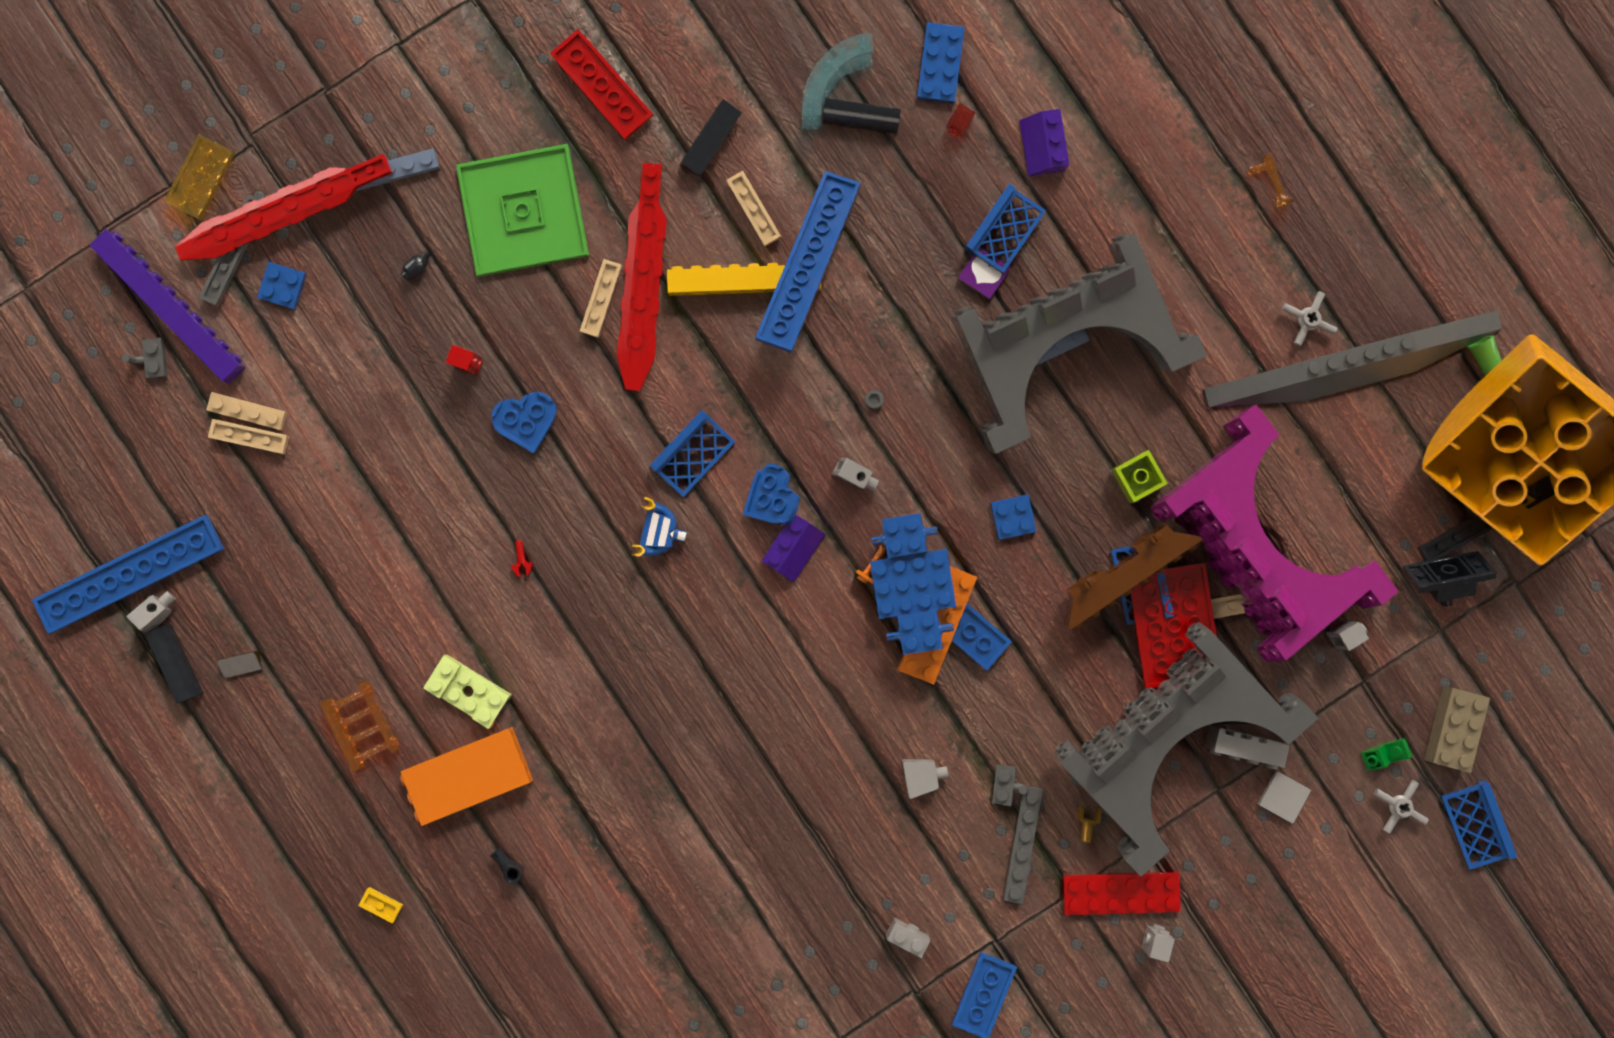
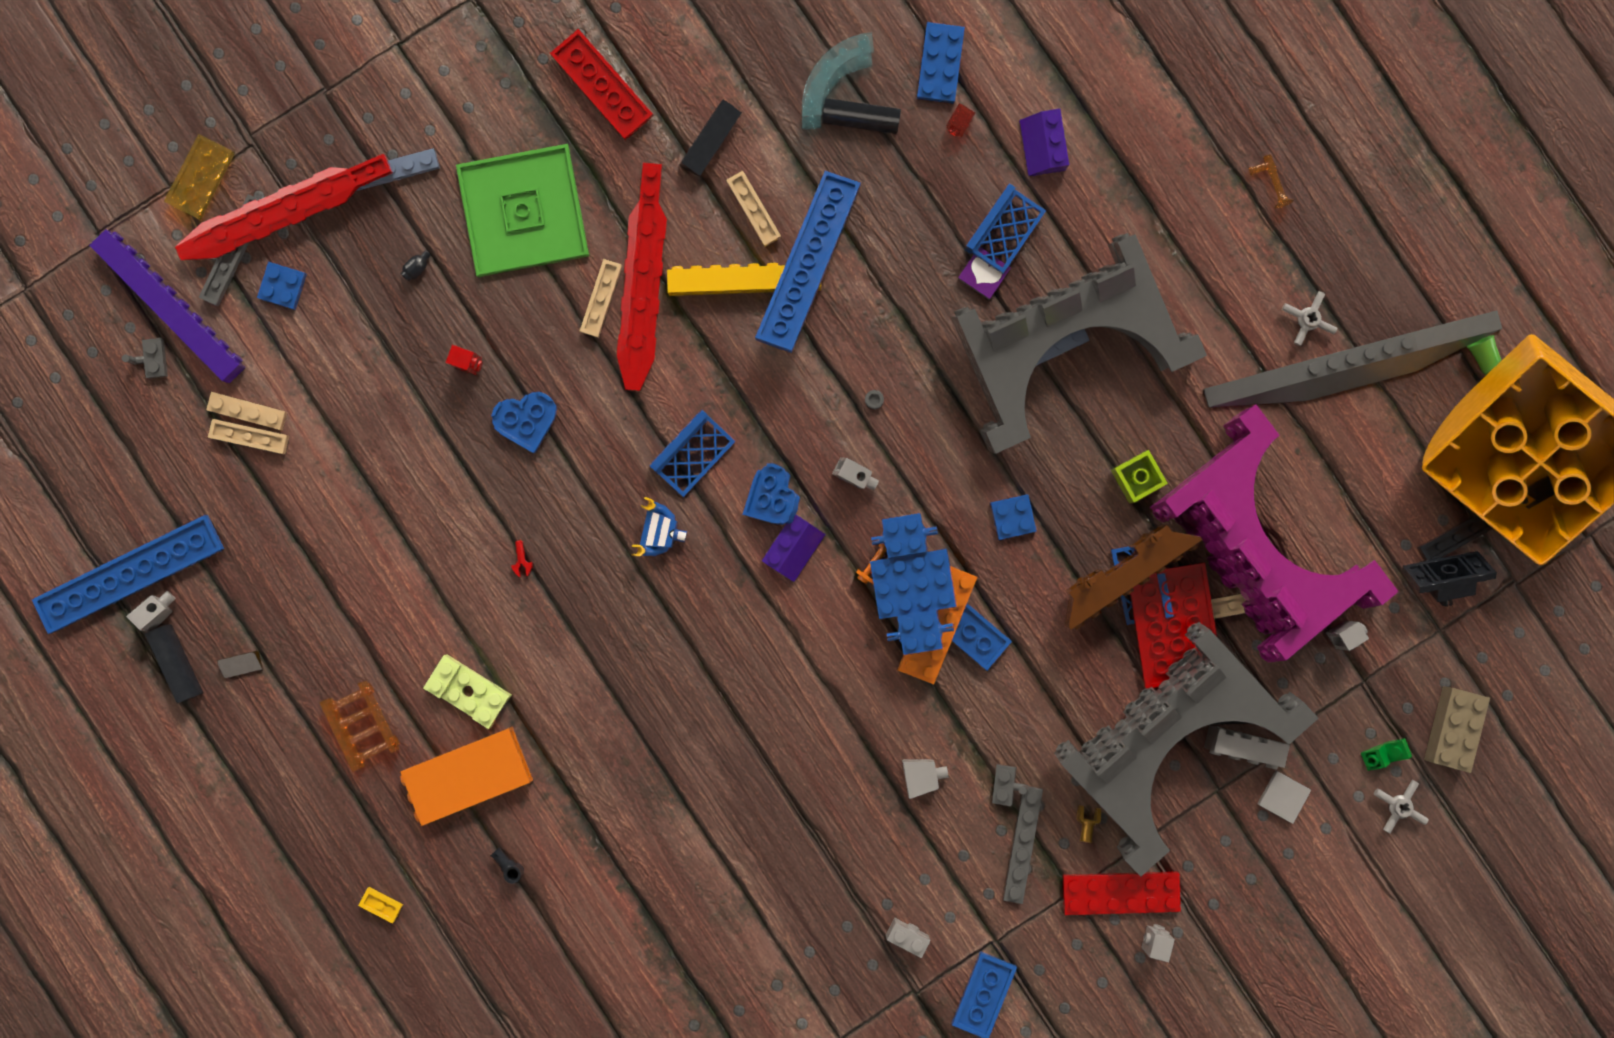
blue fence [1441,780,1518,870] -> none

